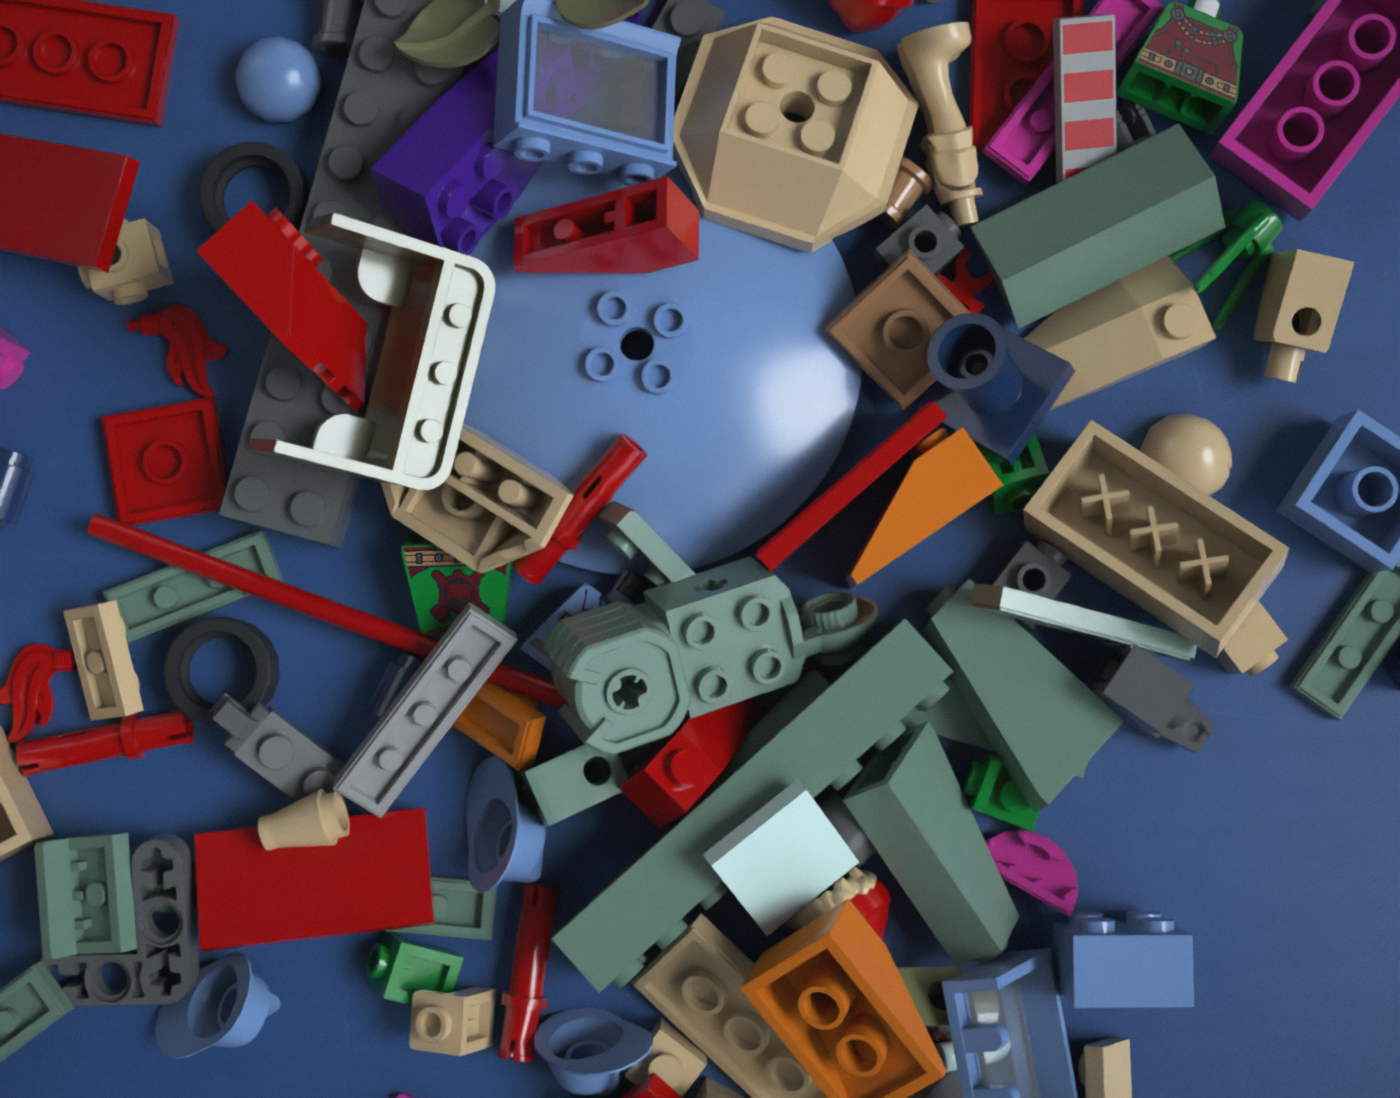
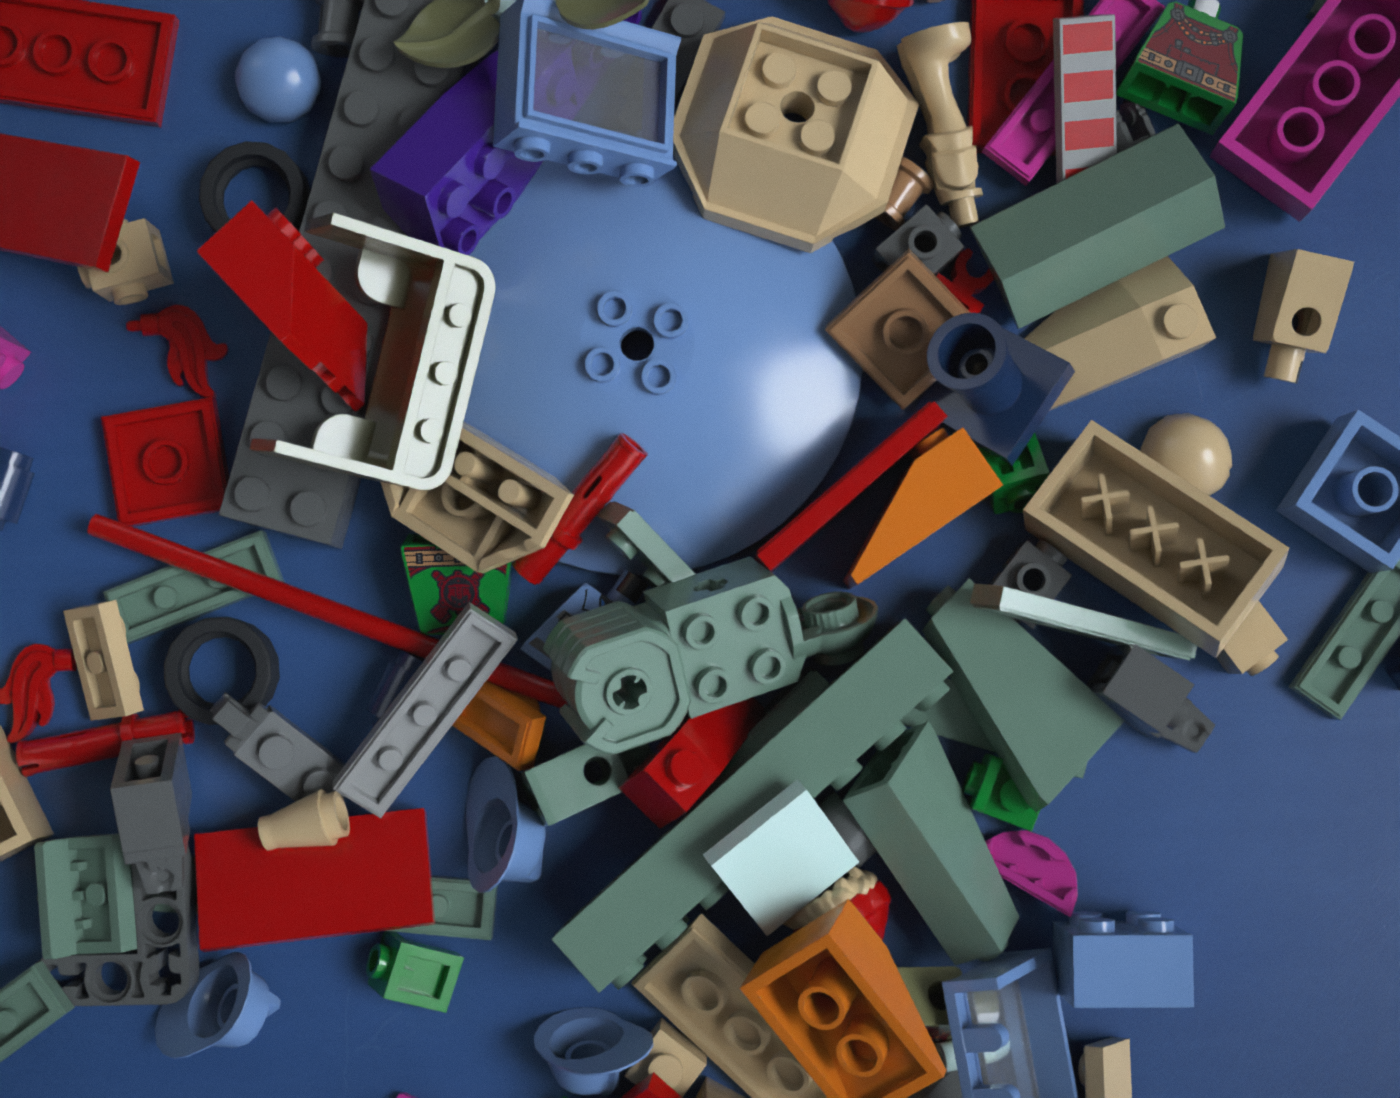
tan bracket [409,986,496,1056] -> none
red pin [497,883,560,1062] -> none
red slope [513,176,699,273] -> none
green plant [1168,200,1283,331] -> none
none -> dark grey hinge [110,733,192,894]

